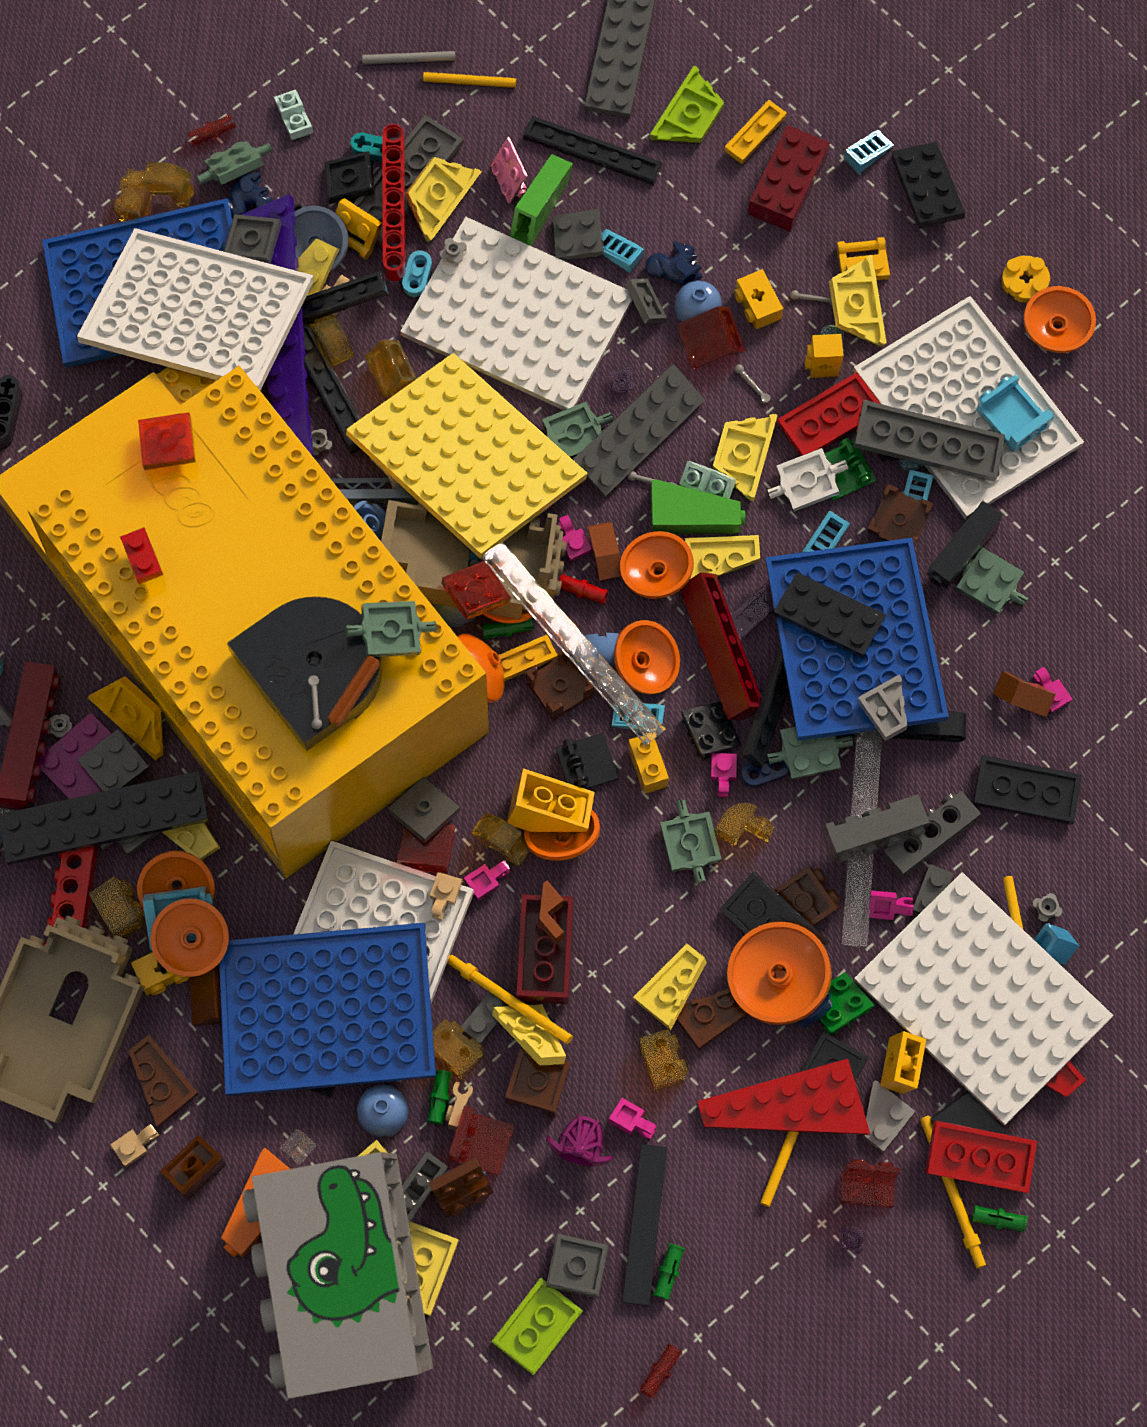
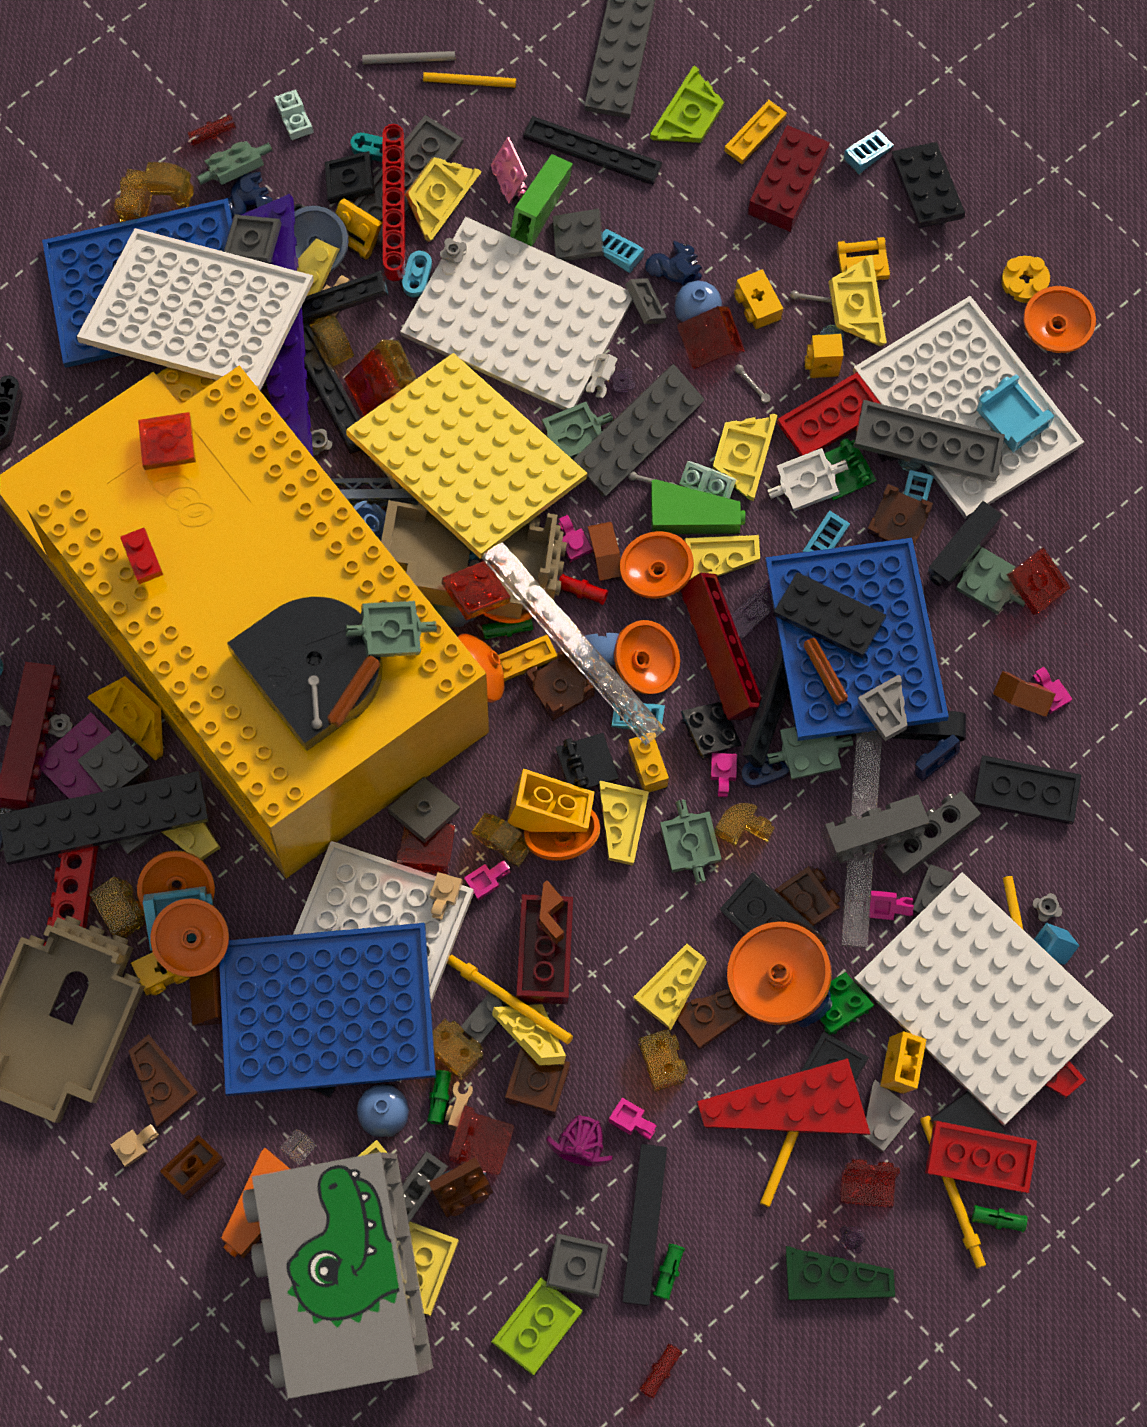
none -> clear red plate [344,349,401,416]
none -> white plate [586,354,618,398]
none -> light yellow wing [599,781,649,866]
none -> dark green wing [785,1246,895,1301]
none -> dark orange axle [804,638,848,705]
none -> dark blue plate [915,734,960,782]
none -> clear red plate [1006,547,1071,615]

